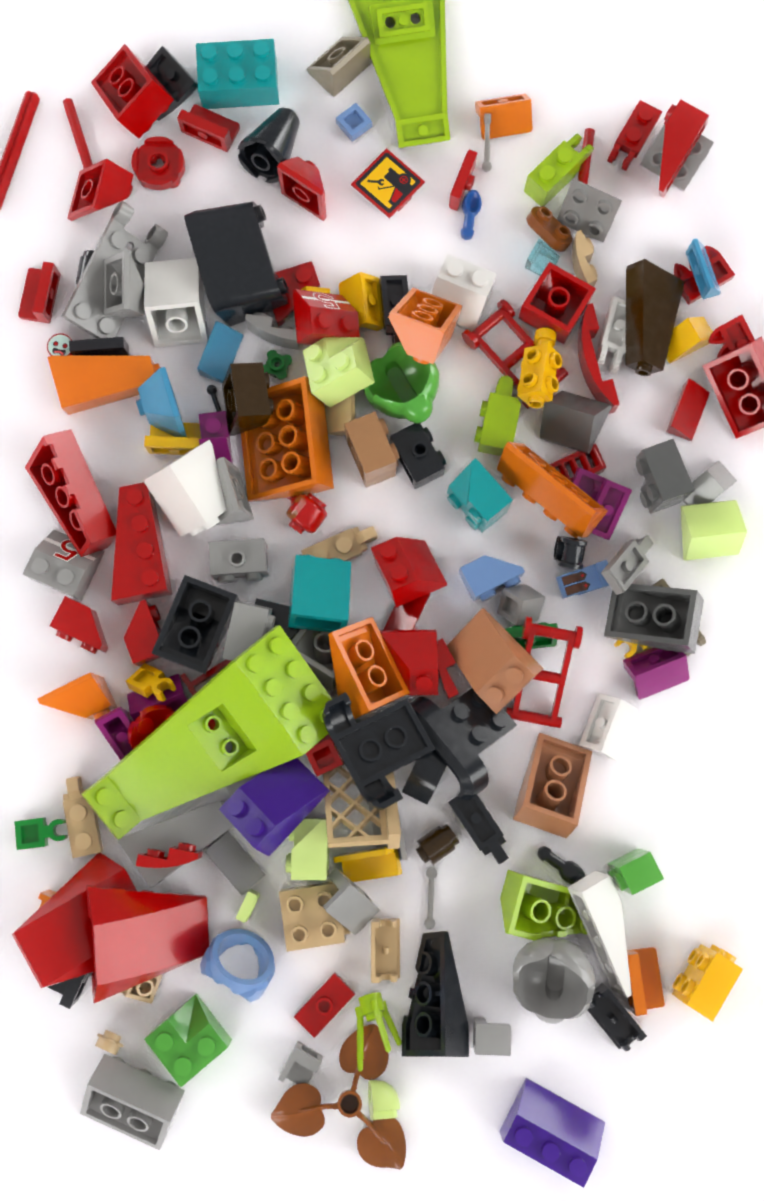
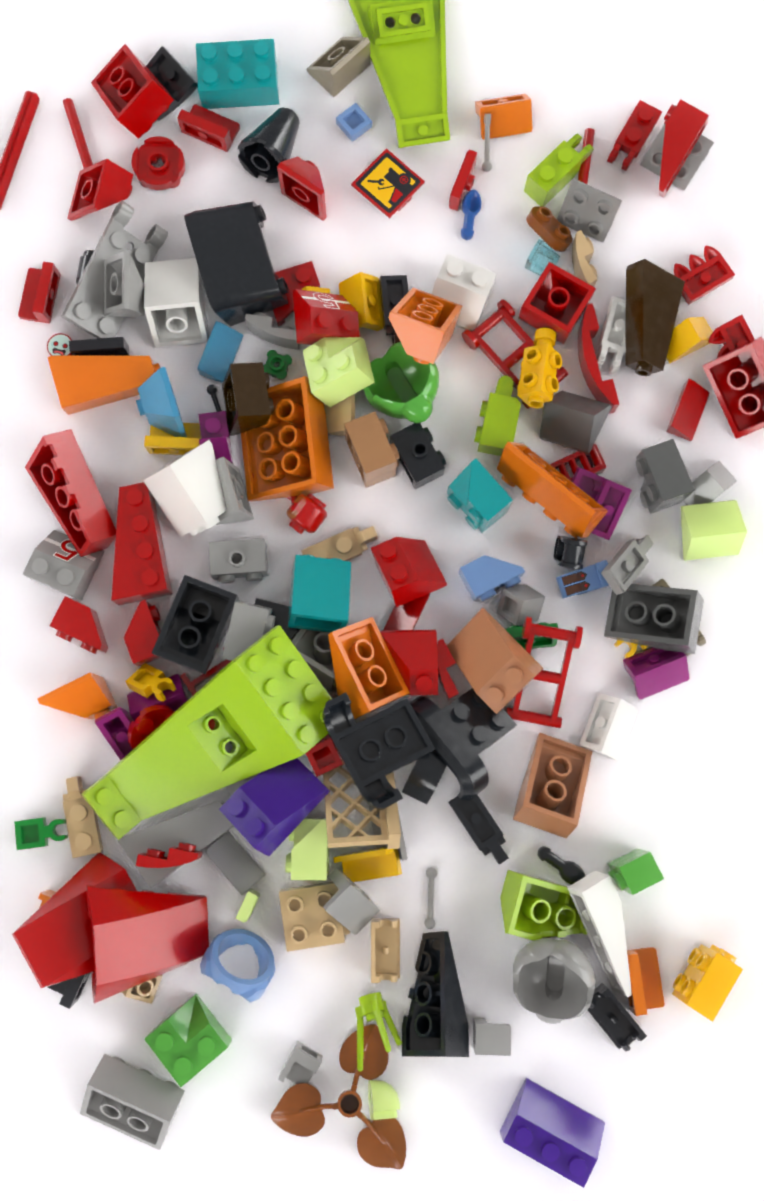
tan plate [95,1030,124,1055] -> none
red plate [294,972,355,1038] -> none
dark brown brick [415,824,460,865] -> none
dark azure slope [685,238,721,300] -> none

